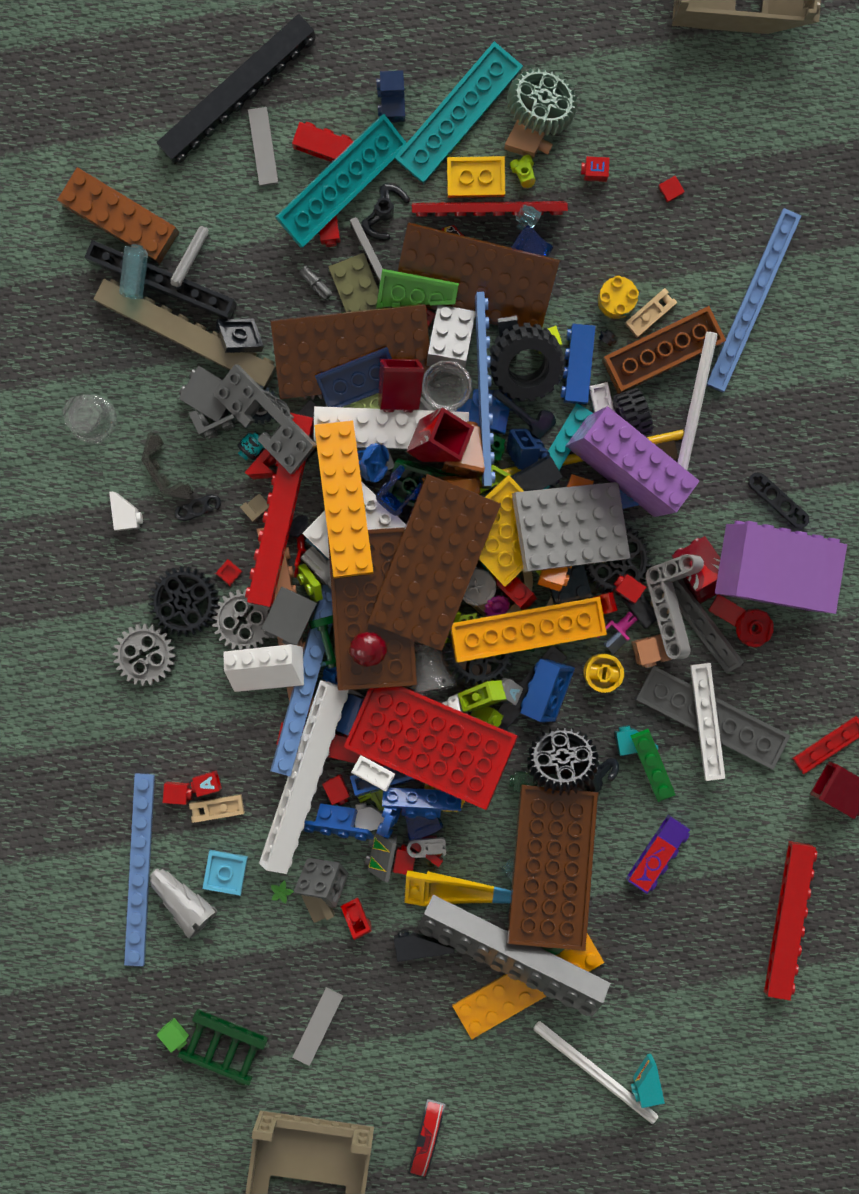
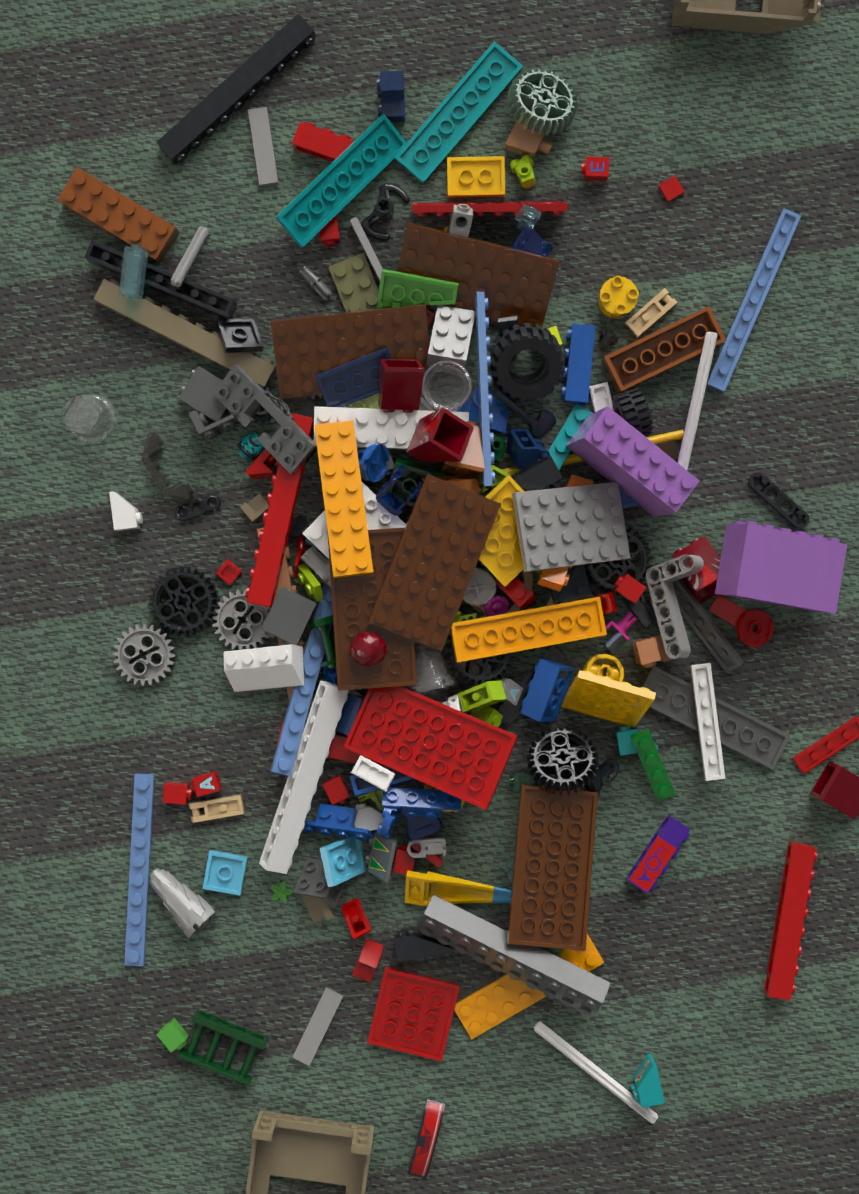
none -> medium azure plate [320,836,367,887]
none -> red slope [352,939,384,982]
none -> red plate [367,966,460,1061]
none -> light grey brick [449,204,473,237]
none -> yellow plate [561,670,656,728]

